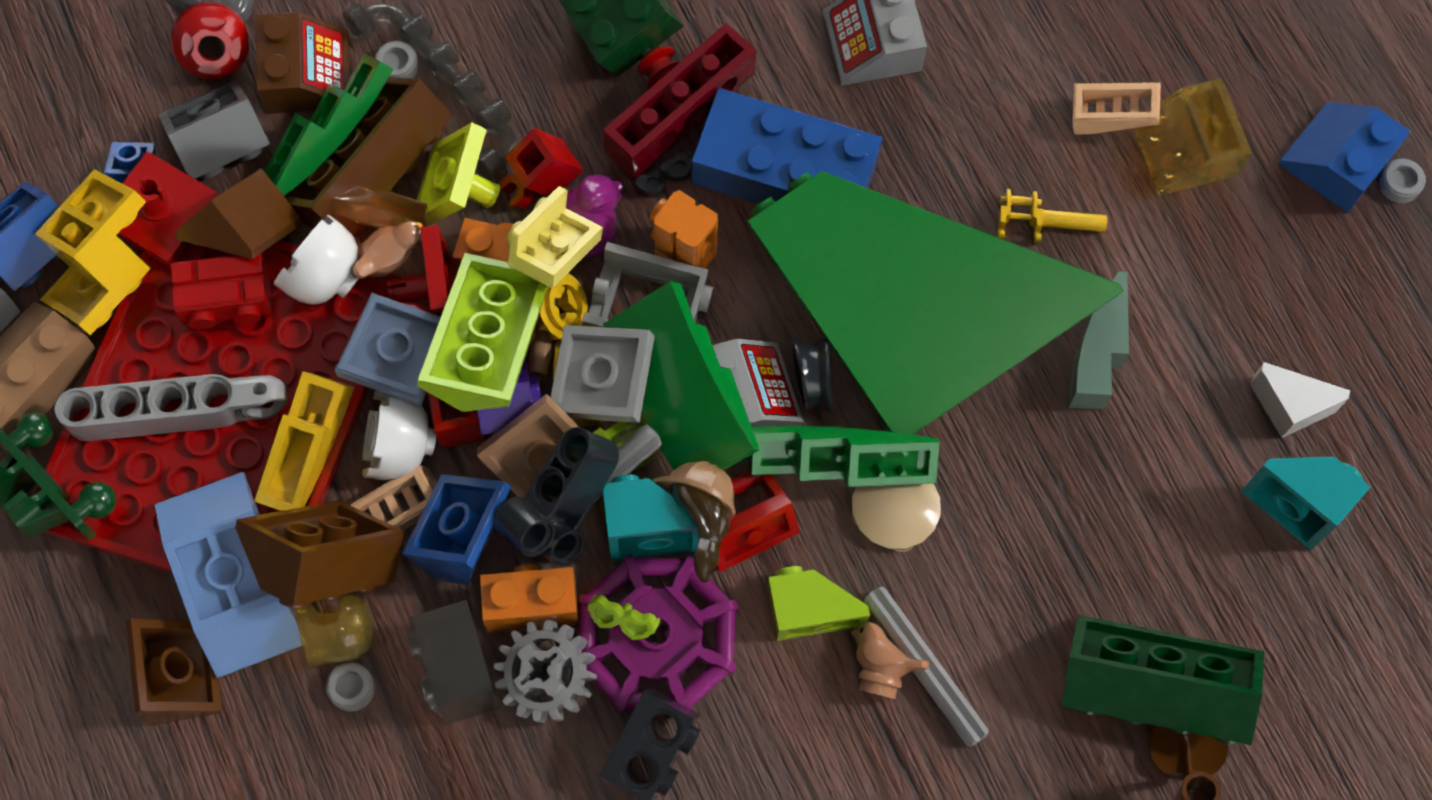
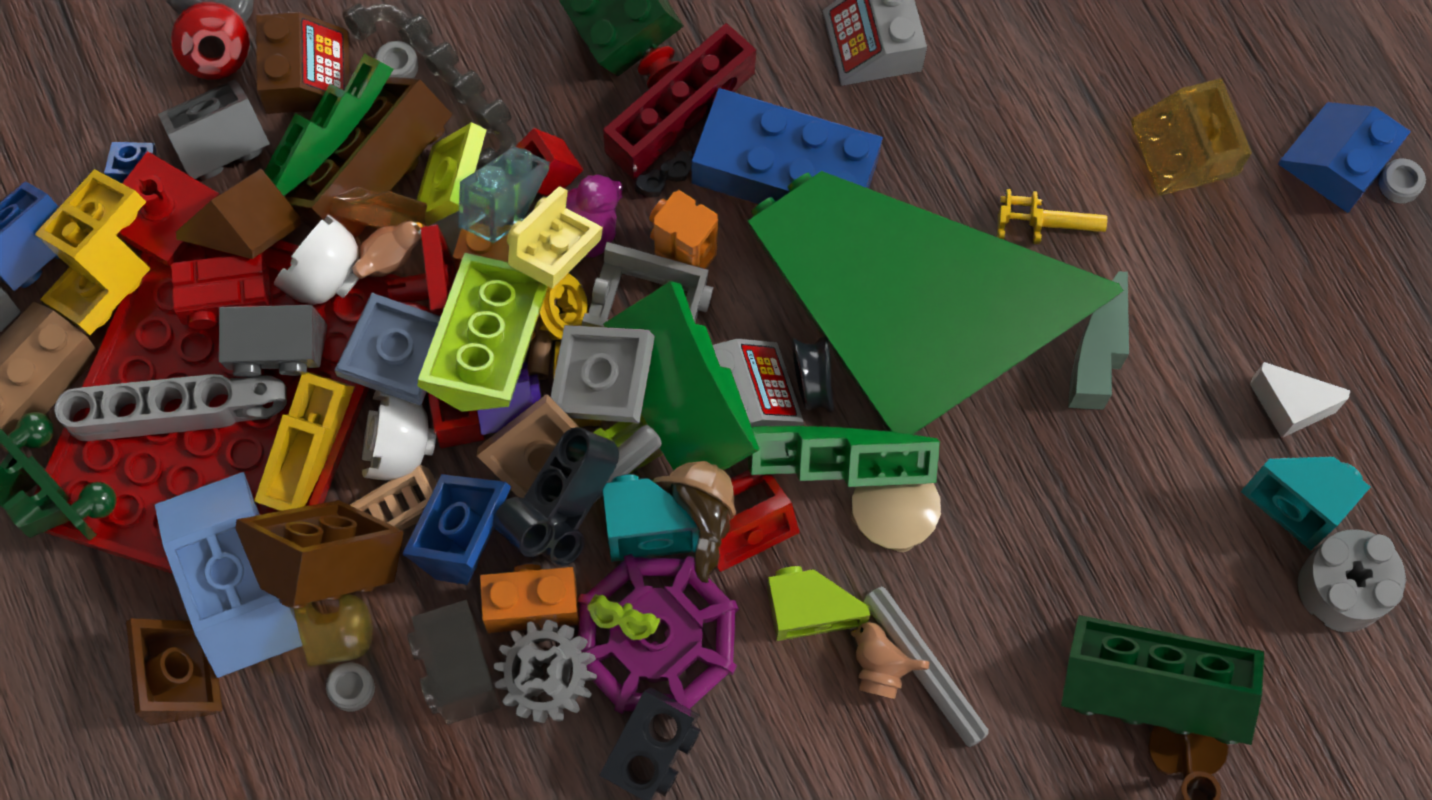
light nougat slope [1072,83,1161,134] -> none
none -> dark grey slope [219,305,327,377]
none -> clear light blue slope [459,146,550,243]
none -> light grey brick [1298,530,1406,632]

